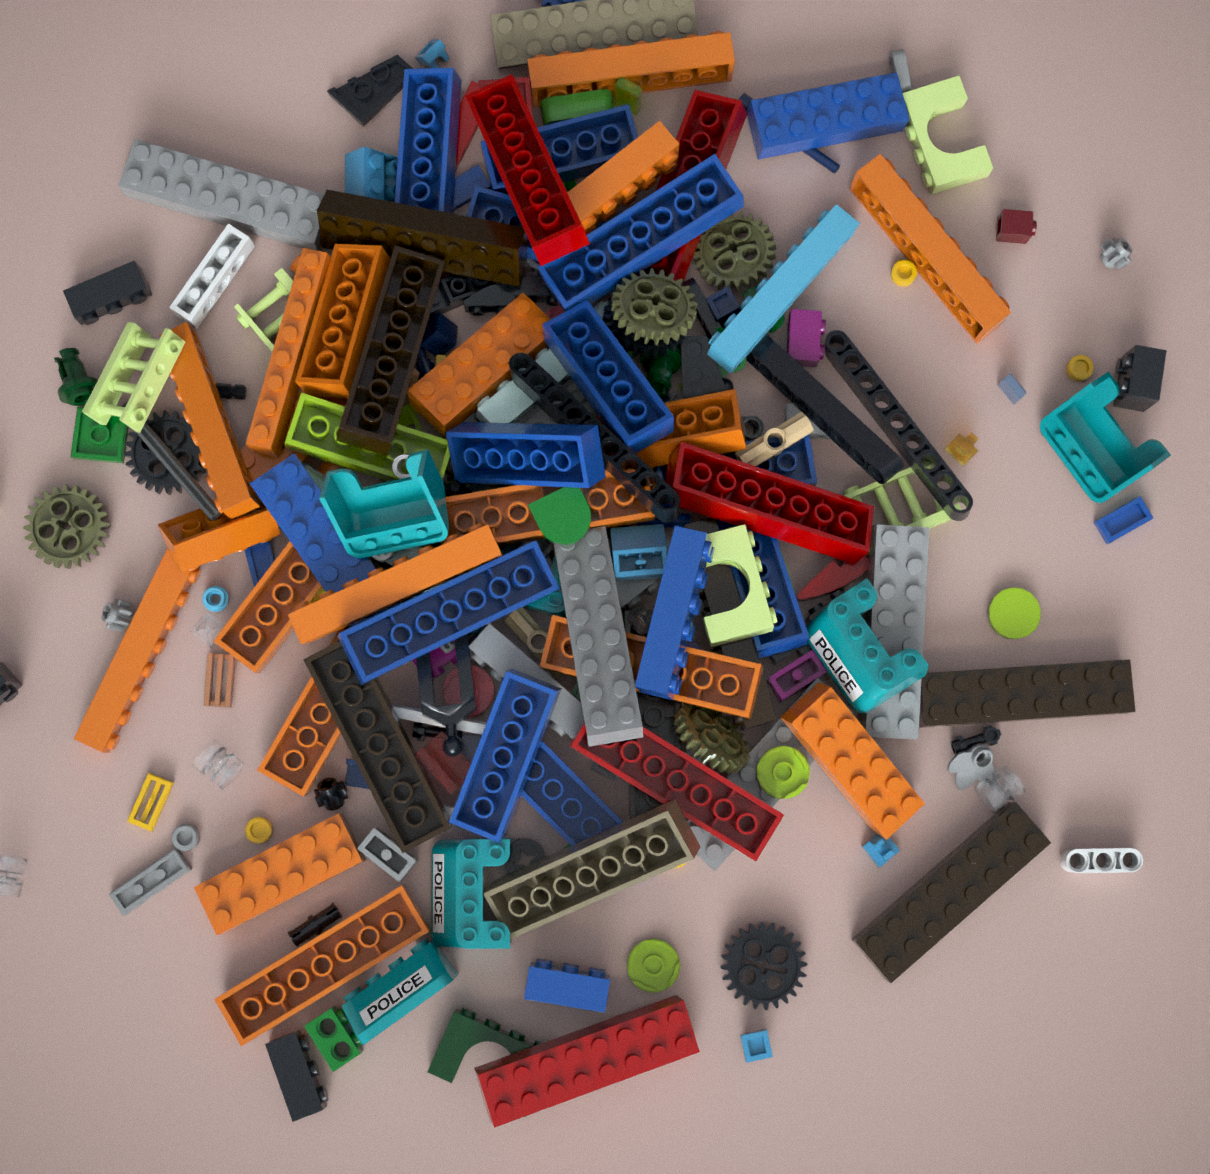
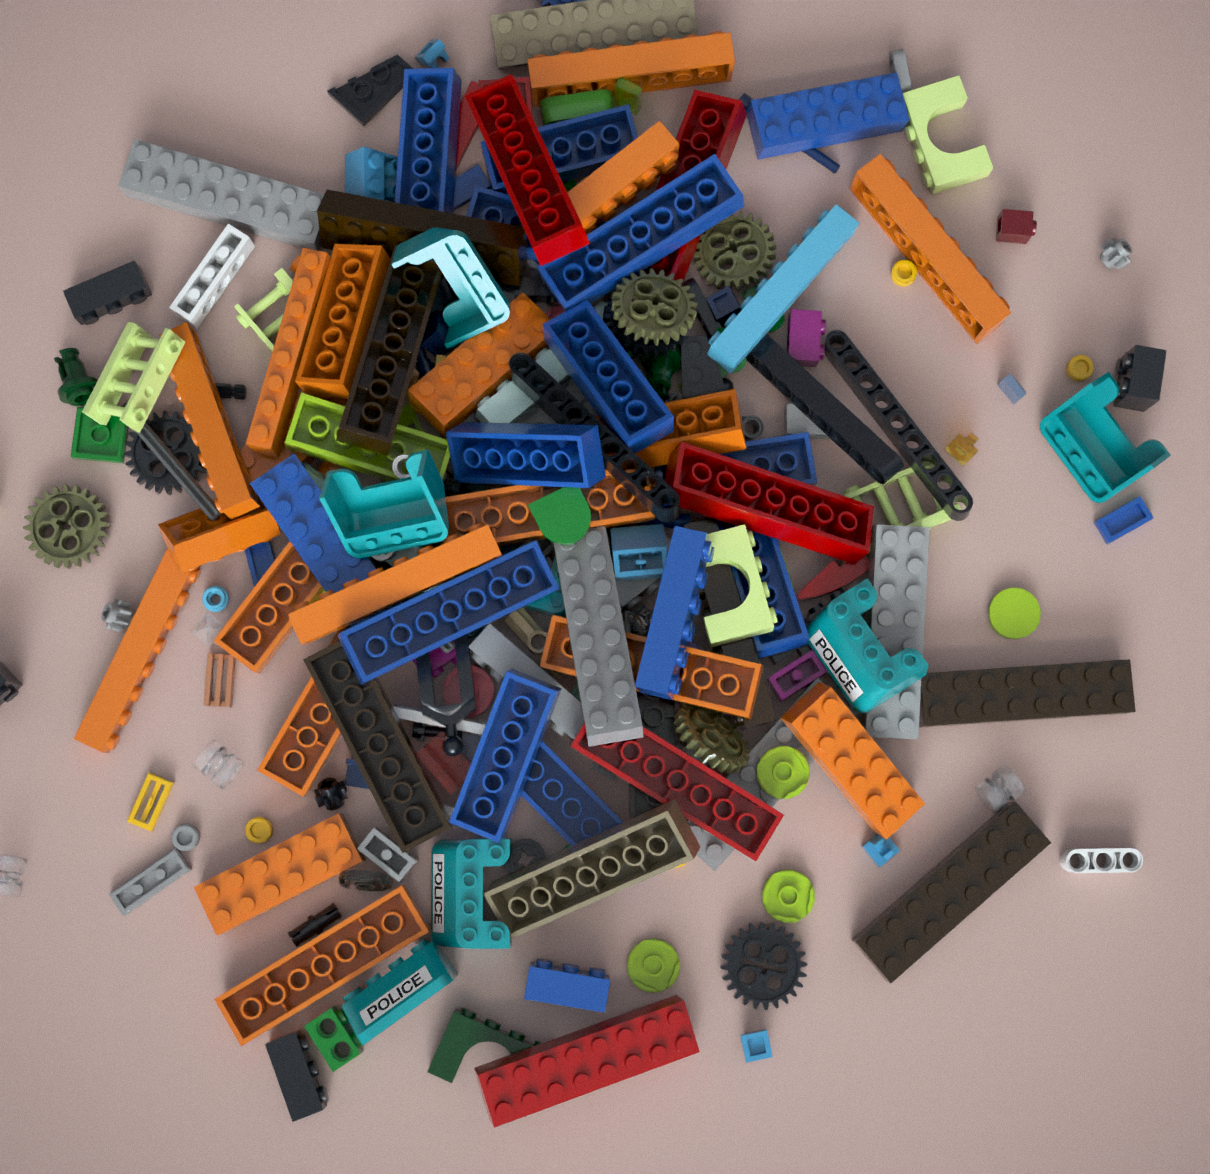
tan piece [735,412,814,467] -> none
light grey plate [947,743,995,791] -> none
black bar [950,725,1001,755] -> none
none -> clear smoke tile [338,870,393,892]
none -> windscreen [391,227,511,348]
none -> lime tile [762,870,815,923]

